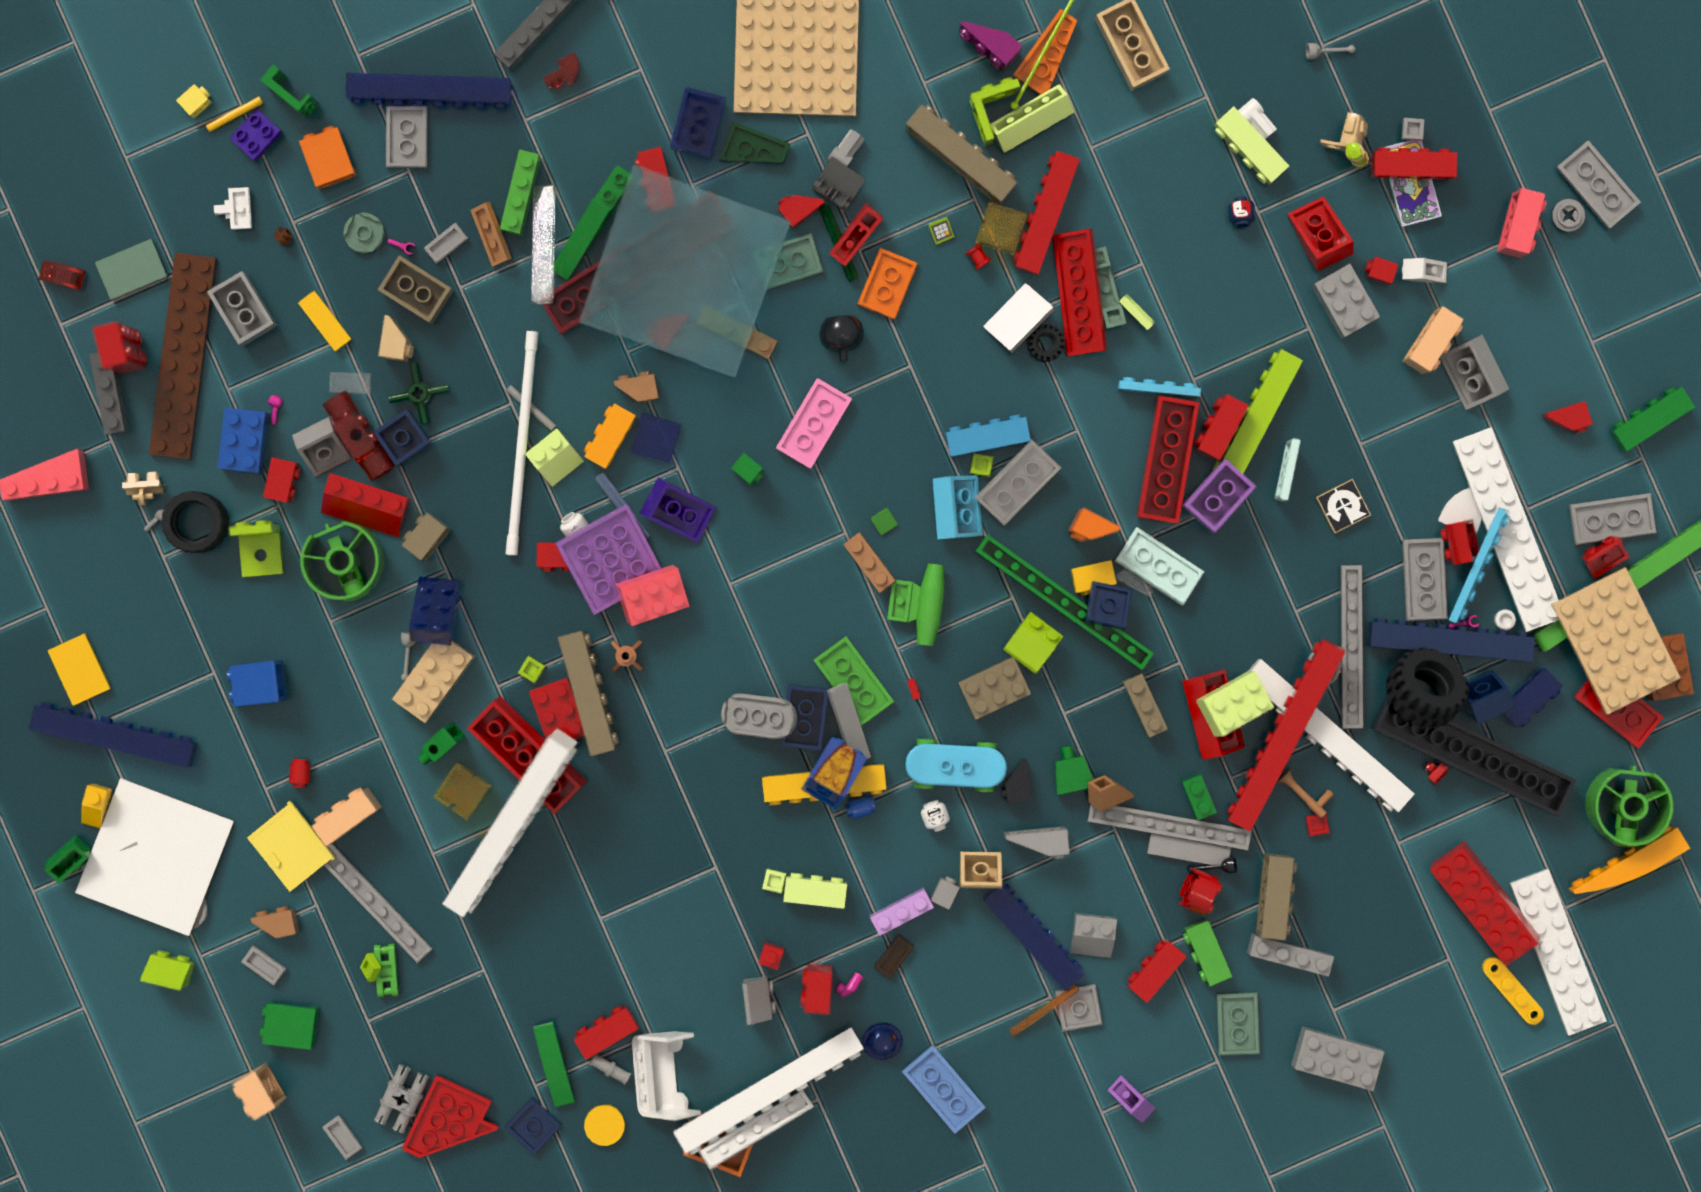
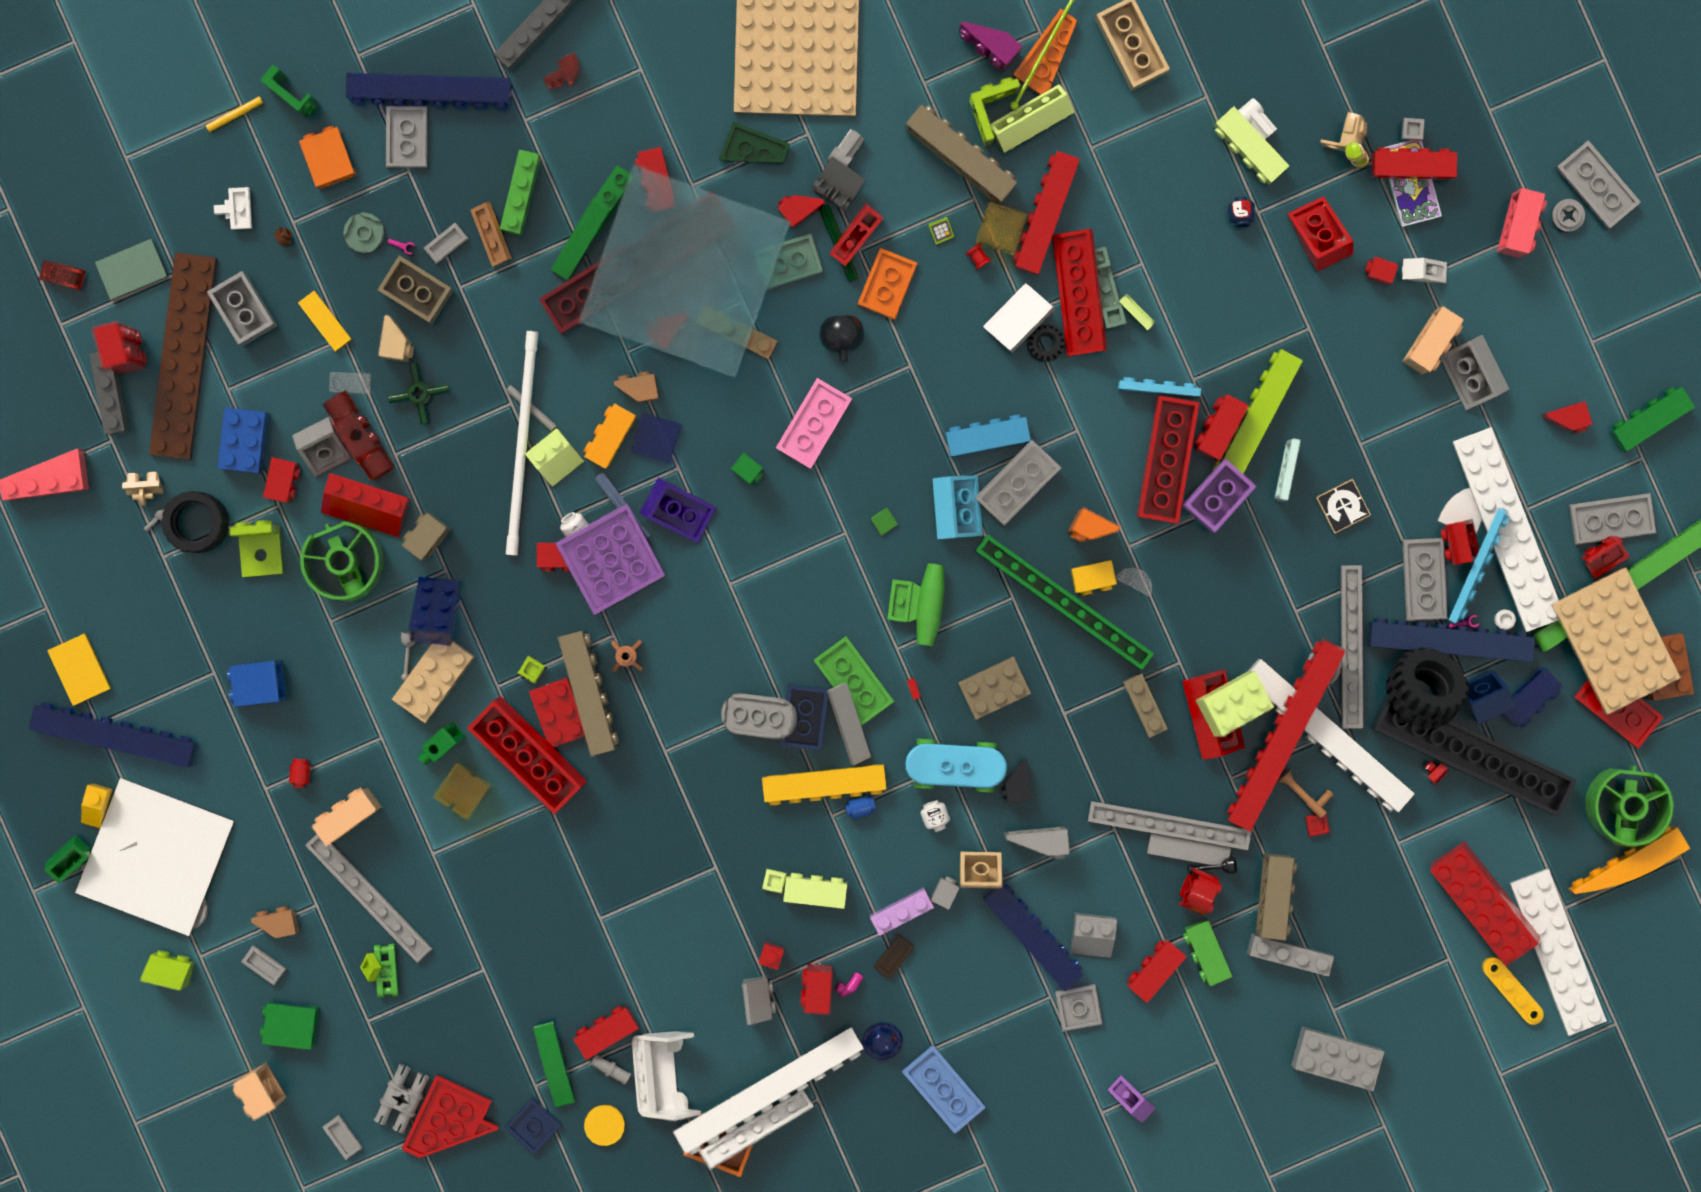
light yellow brick [176,84,212,118] -> none
dark purple hinge [230,108,282,161] -> none
light yellow piece [247,801,335,892] -> none
dark pink hand [268,395,282,425] -> none
dark blue brick [373,409,433,467] -> none
white brick [443,729,578,917] -> none
clear tile [532,185,555,304] -> none
coral brick [615,565,690,626] -> none
clear blue brick [670,87,726,160] -> none
slope [801,737,867,810] -> none
medium nougat plate [843,532,897,593] -> none
lime tile [970,453,993,477] -> none
lime slope [1003,612,1063,674] -> none
clear orange piece [1009,984,1080,1037] -> none
green torso [1054,745,1093,795] -> none
dark blue tile [1085,581,1132,630] -> none
medium nougat slope [1088,775,1134,812] -> none
light aqua tile [1115,527,1204,606] -> none
green brick [1180,773,1217,820] -> none
sand green tile [1216,992,1260,1055] -> none
light grey hinge [1306,43,1355,59] -> none
light grey brick [1311,264,1380,339] -> none

